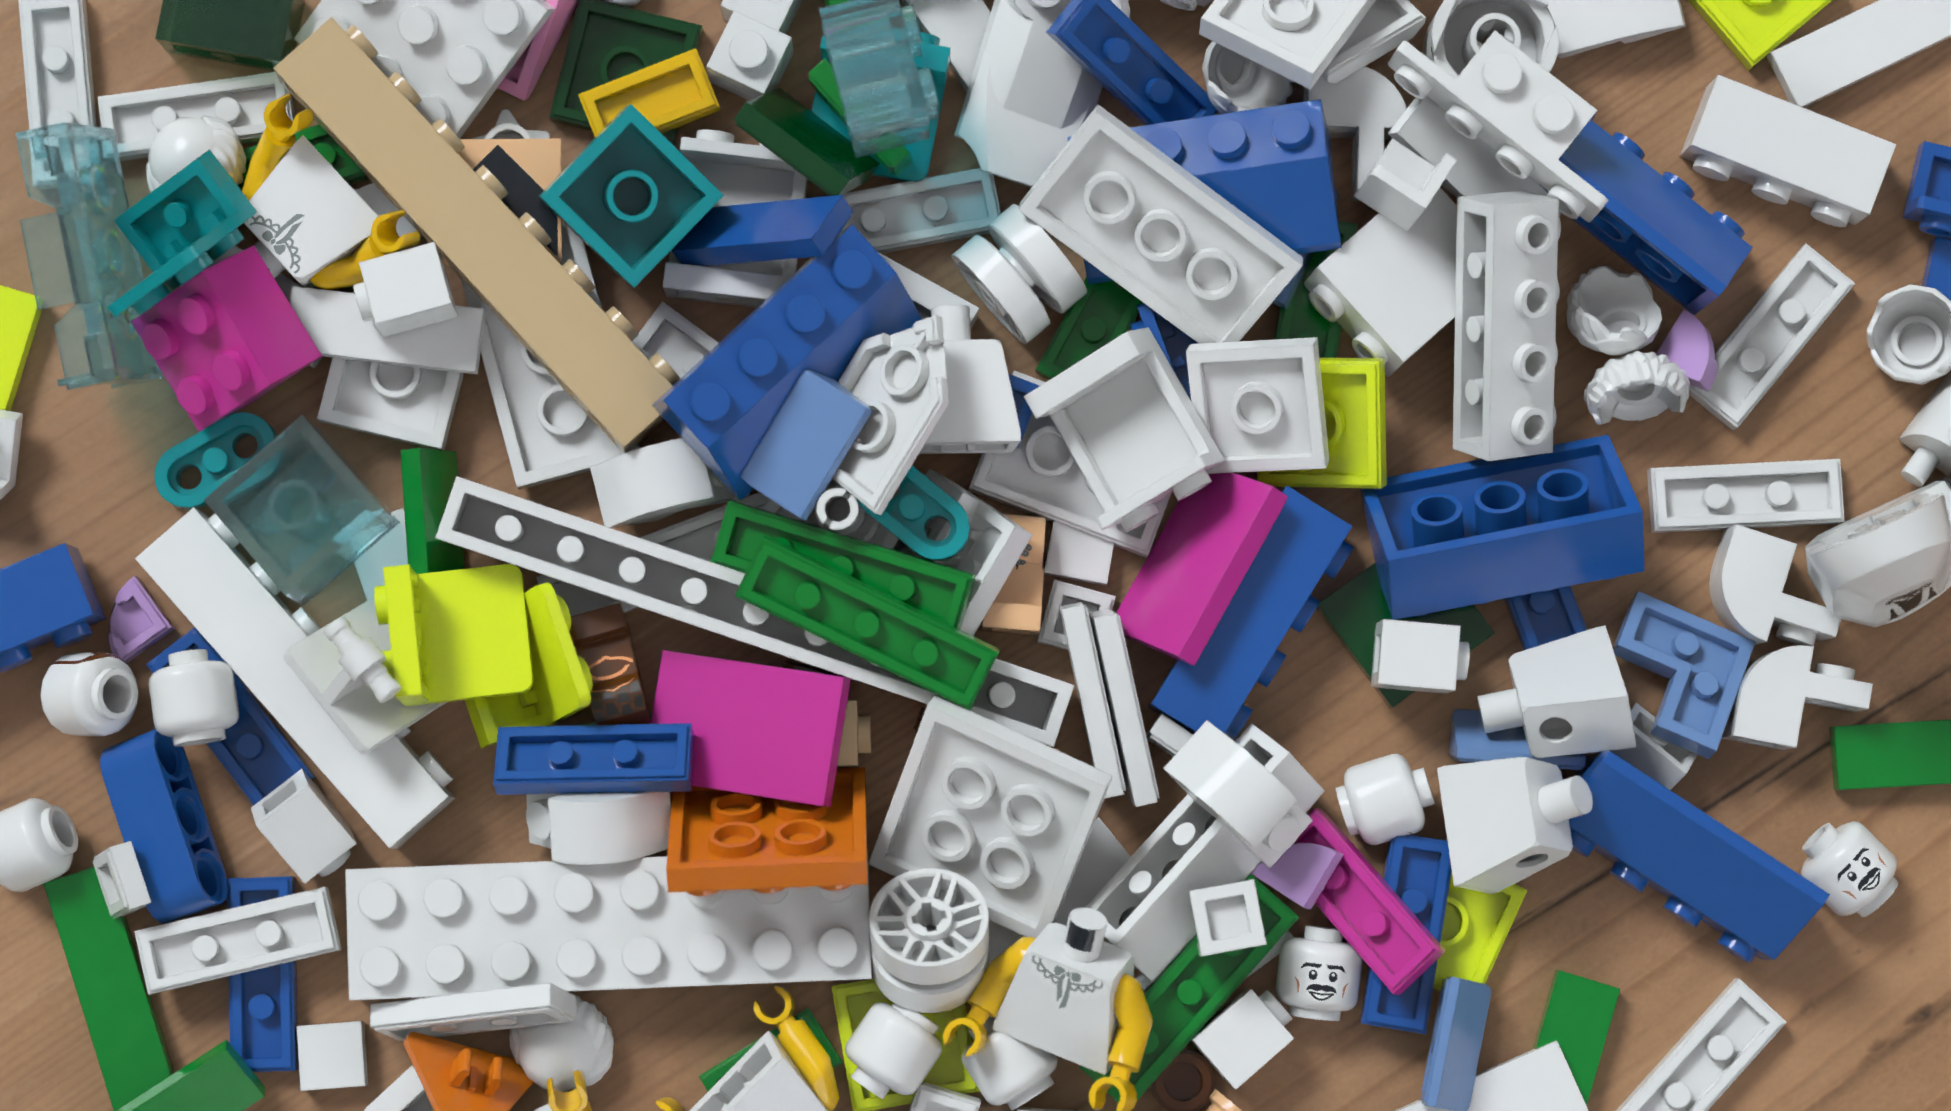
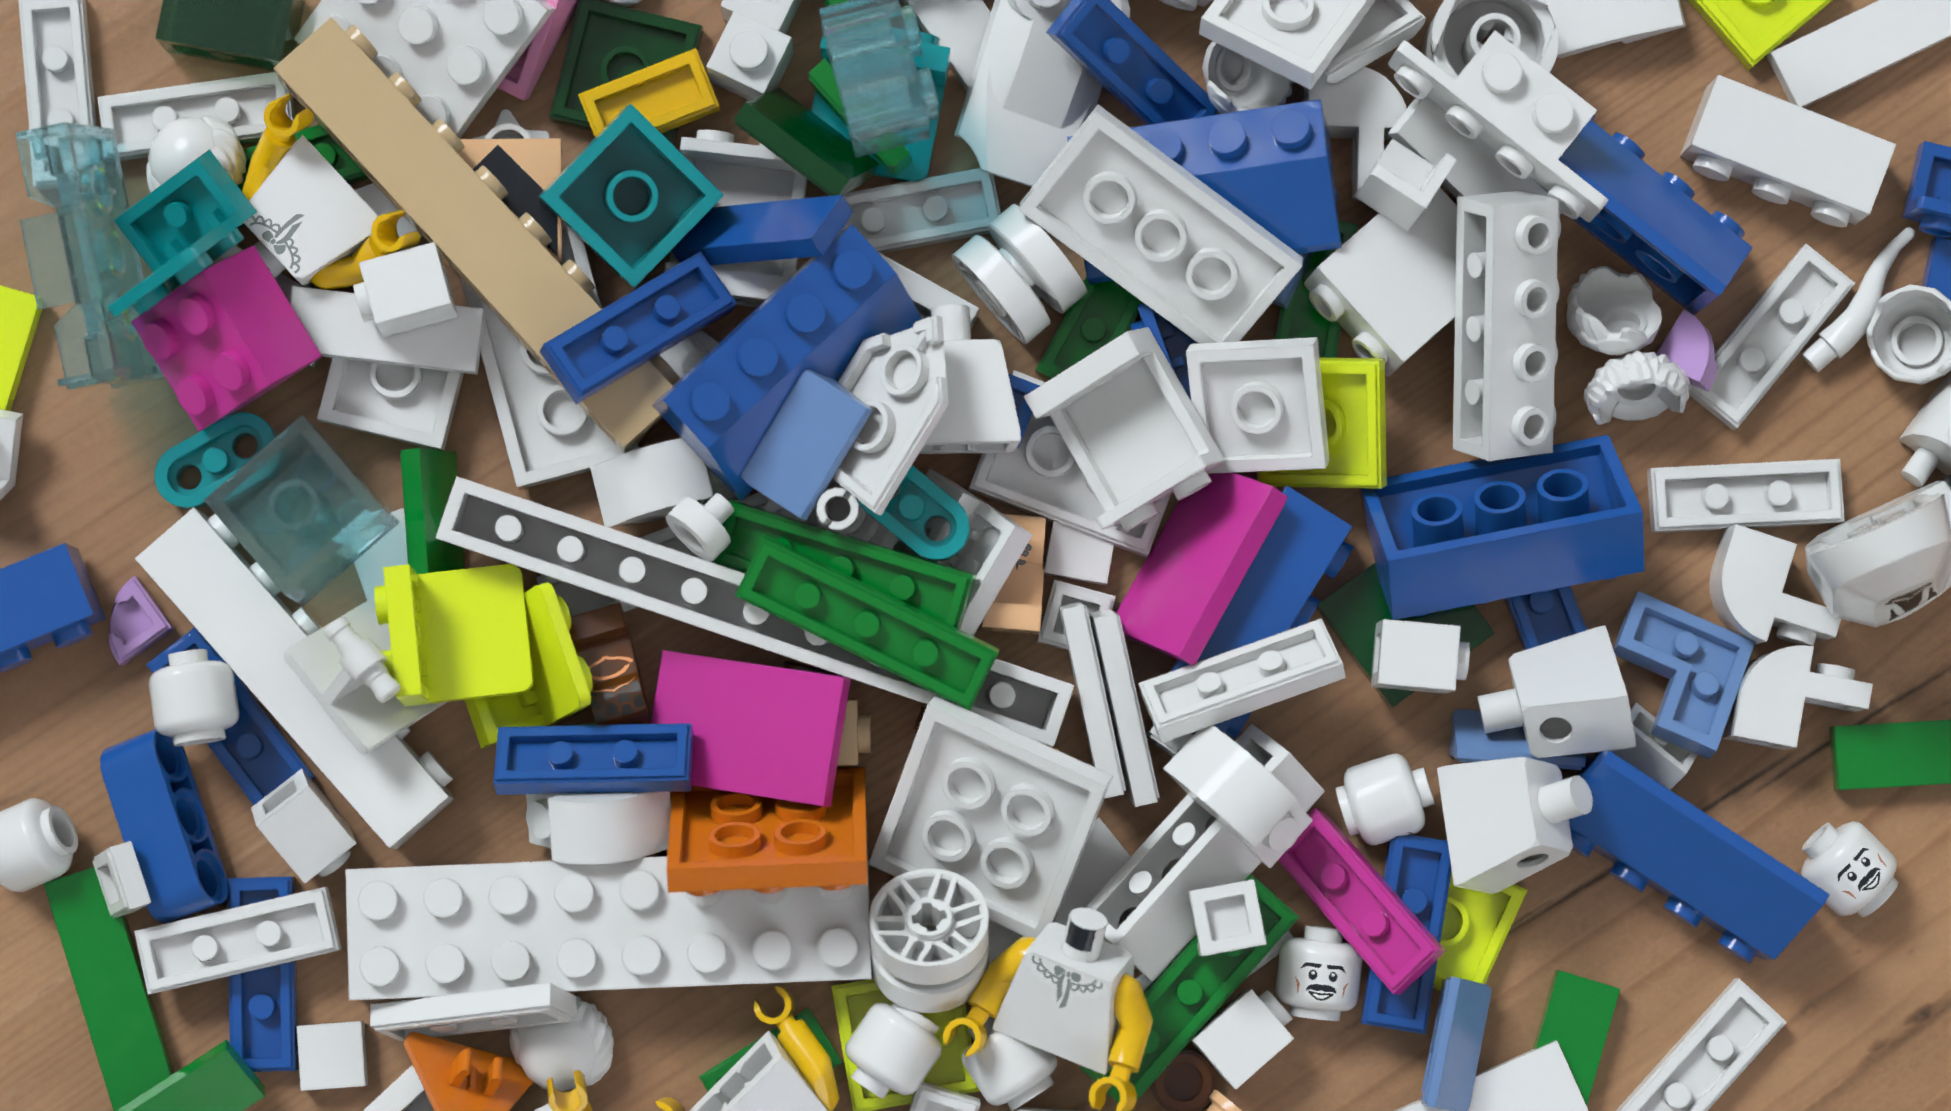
white head [40,652,138,736] -> none
lavender tile [1252,843,1344,909] -> none
none -> blue tile [539,251,737,405]
none -> white tile [666,493,734,562]
none -> white tile [1138,618,1346,743]
none -> white animal [1801,227,1915,373]

